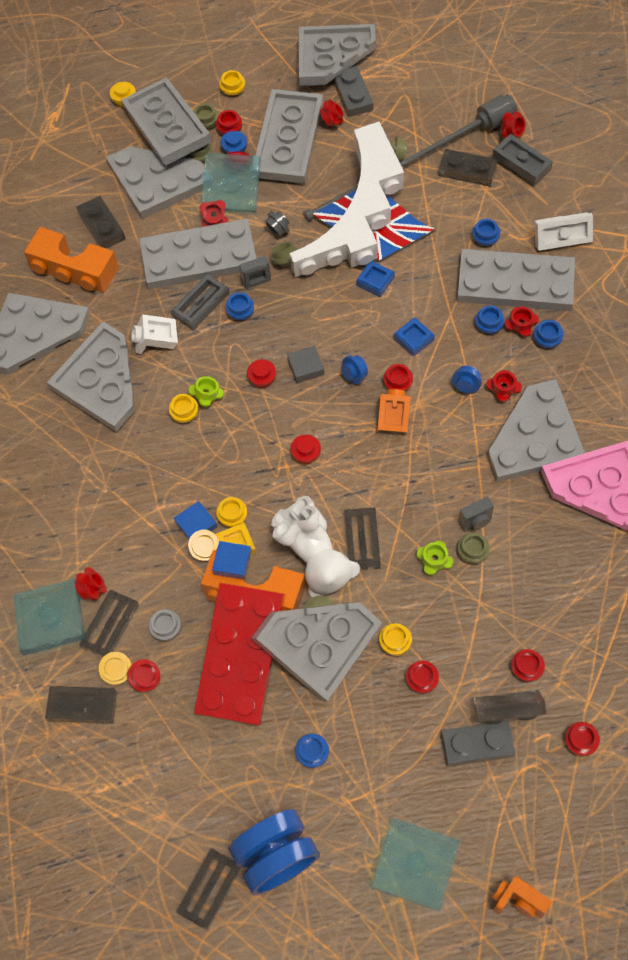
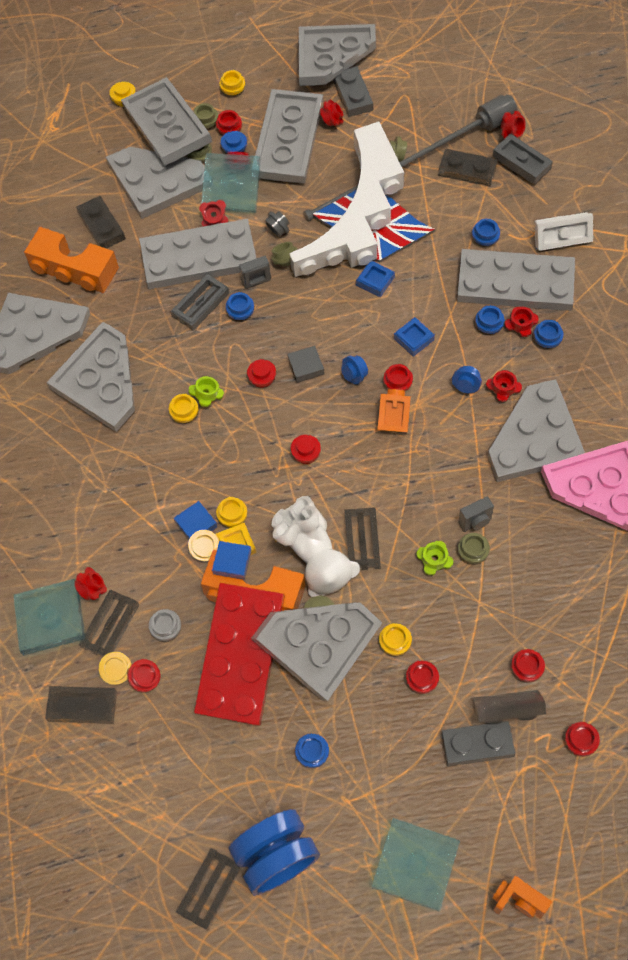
white bracket [131,314,178,354] -> none

